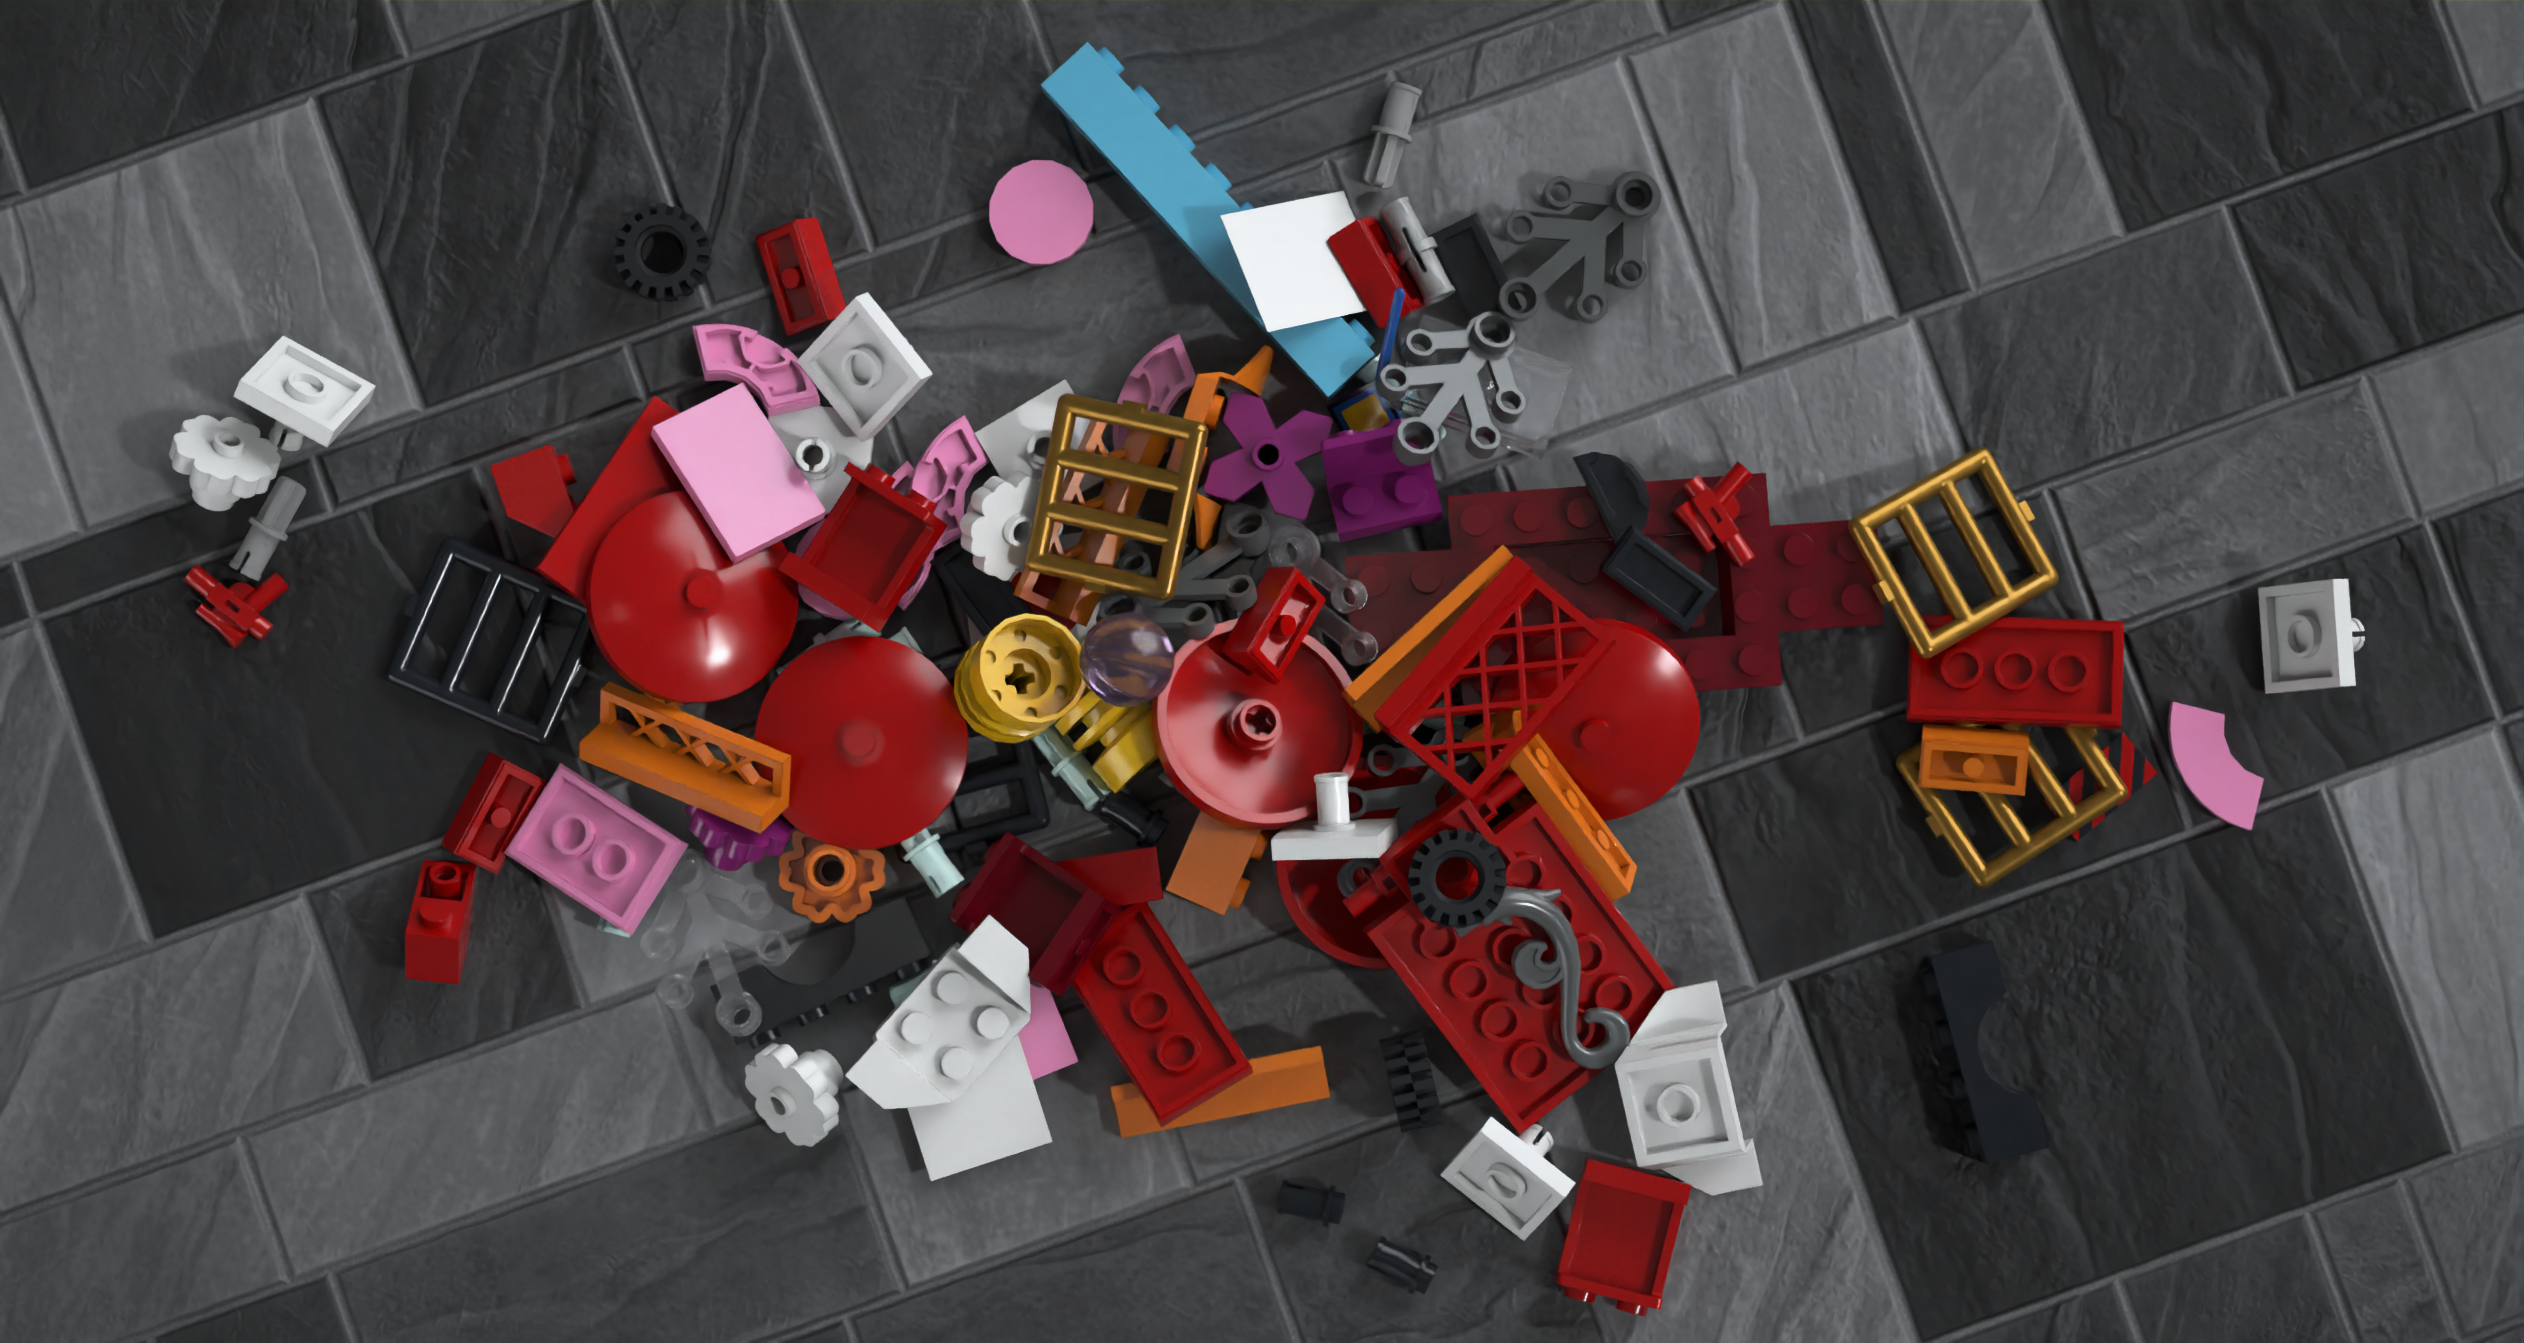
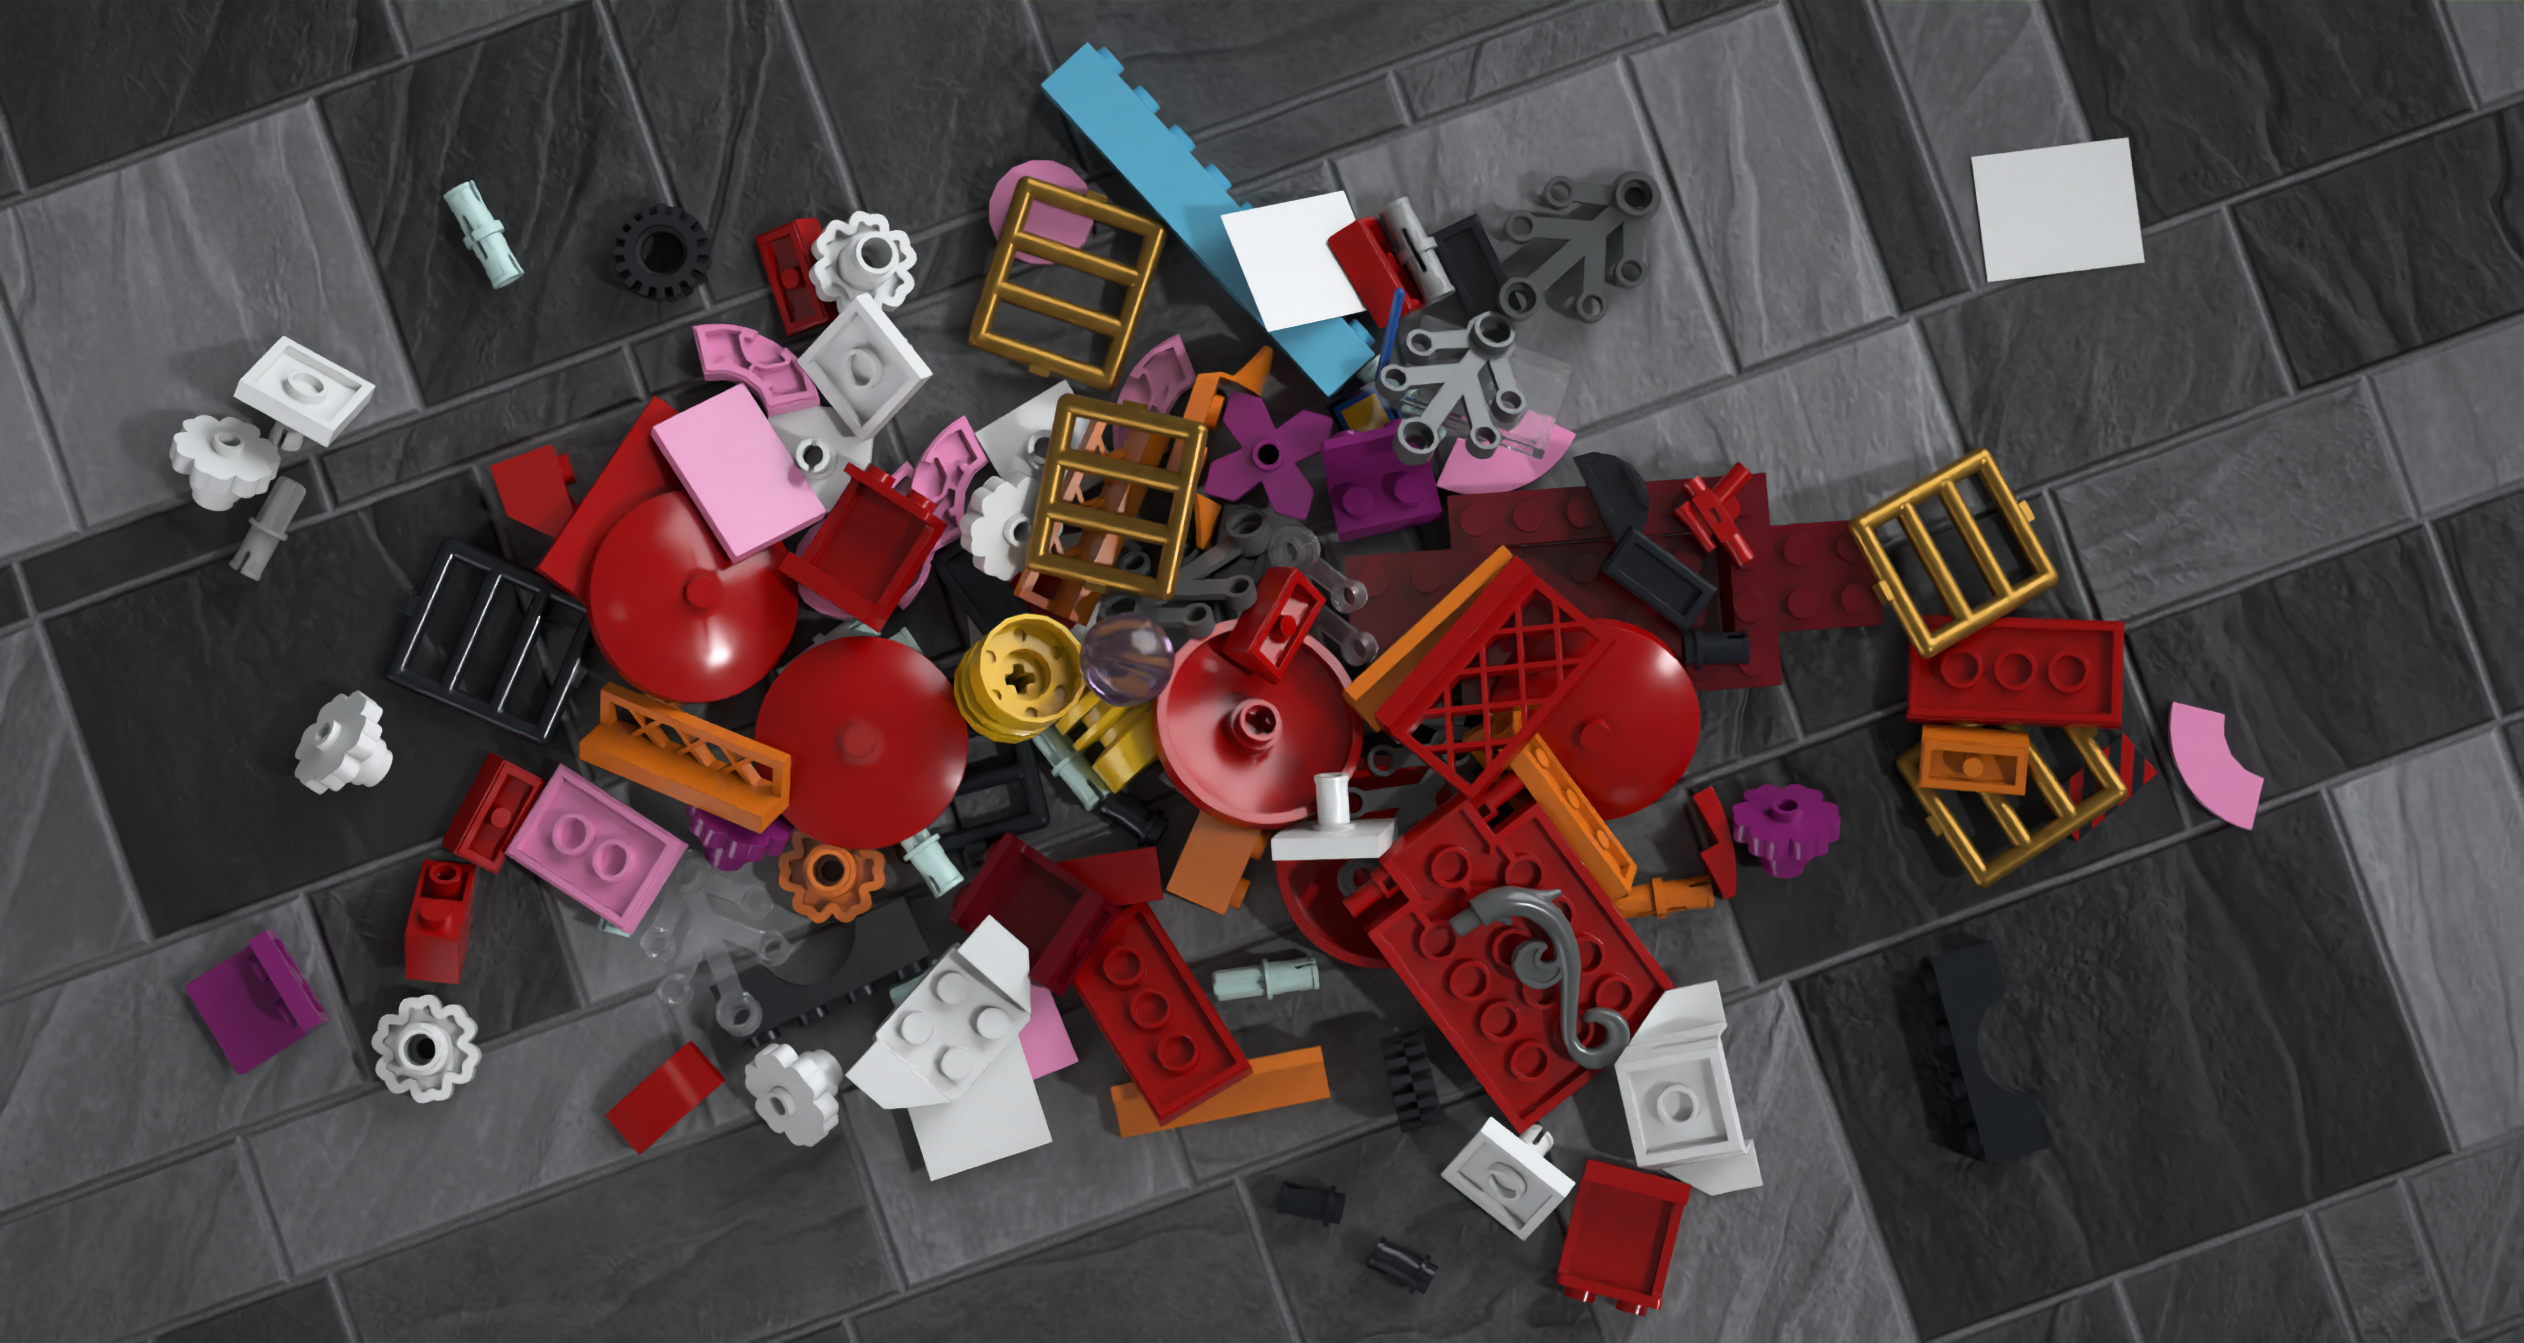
red piece [184,564,290,650] -> none
light grey axle [1363,81,1422,189] -> none
black tyre [1408,828,1507,929] -> none
white tile [2258,579,2365,694] -> none
none -> magenta bracket [185,930,331,1075]
none -> white plant [295,691,393,794]
none -> white plant [371,994,482,1103]
none -> light aqua pin [443,180,524,289]
none -> red slope [605,1040,726,1155]
none -> white plant [809,211,917,314]
none -> pearl gold bar [967,176,1169,391]
none -> light aqua axle [1211,955,1319,1001]
none -> bright pink tile [1436,412,1576,495]
none -> orange pin [1612,874,1714,920]
none -> black pin [1682,628,1750,671]
none -> red slope [1690,786,1737,900]
none -> magenta plant [1731,784,1841,878]
none -> white sticker [1971,137,2145,282]

